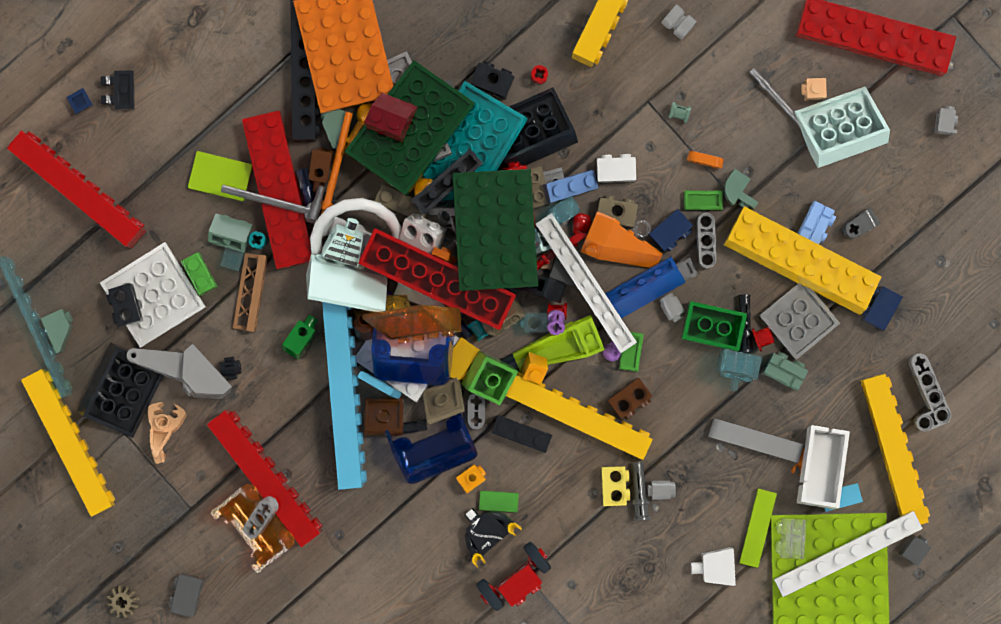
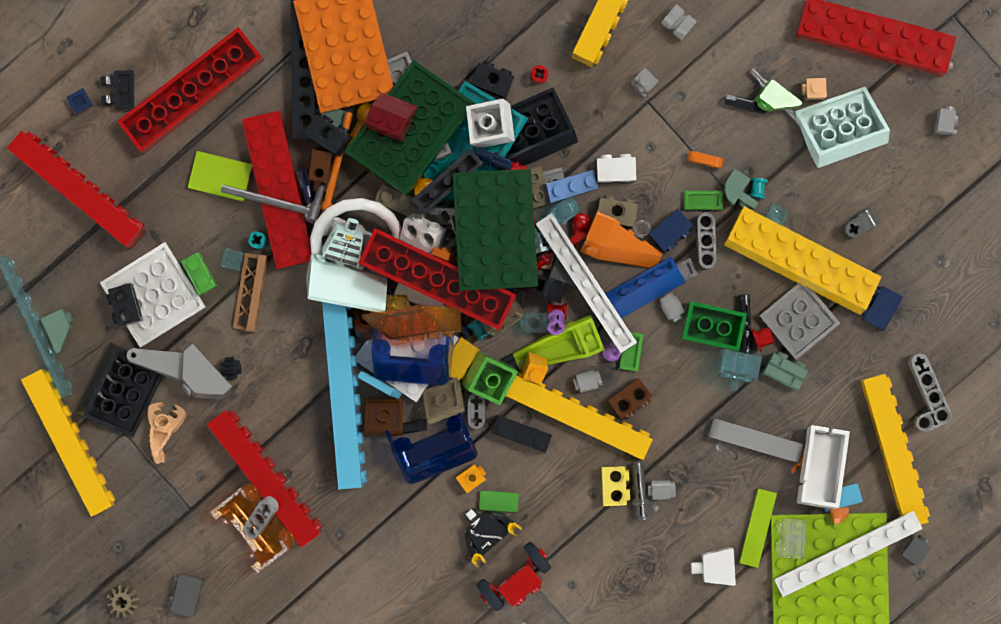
sand green brick [208,213,252,253] -> none
green torso [282,314,318,360] -> none
sand green bush [668,102,691,123] -> none
light blue brick [797,201,836,244] -> none
none -> red brick [117,27,264,154]
none -> black brick [304,114,353,157]
none -> white brick [466,99,515,148]
none -> dark blue axle [475,147,513,170]
none -> light grey brick [573,370,602,393]
none -> light grey brick [630,68,659,97]
none -> black piece [724,95,768,114]
none -> teal bush [748,177,768,199]
none -> slope [754,79,803,112]
none -> clear light blue plate [765,202,789,226]
none -> orange tile [829,507,849,524]

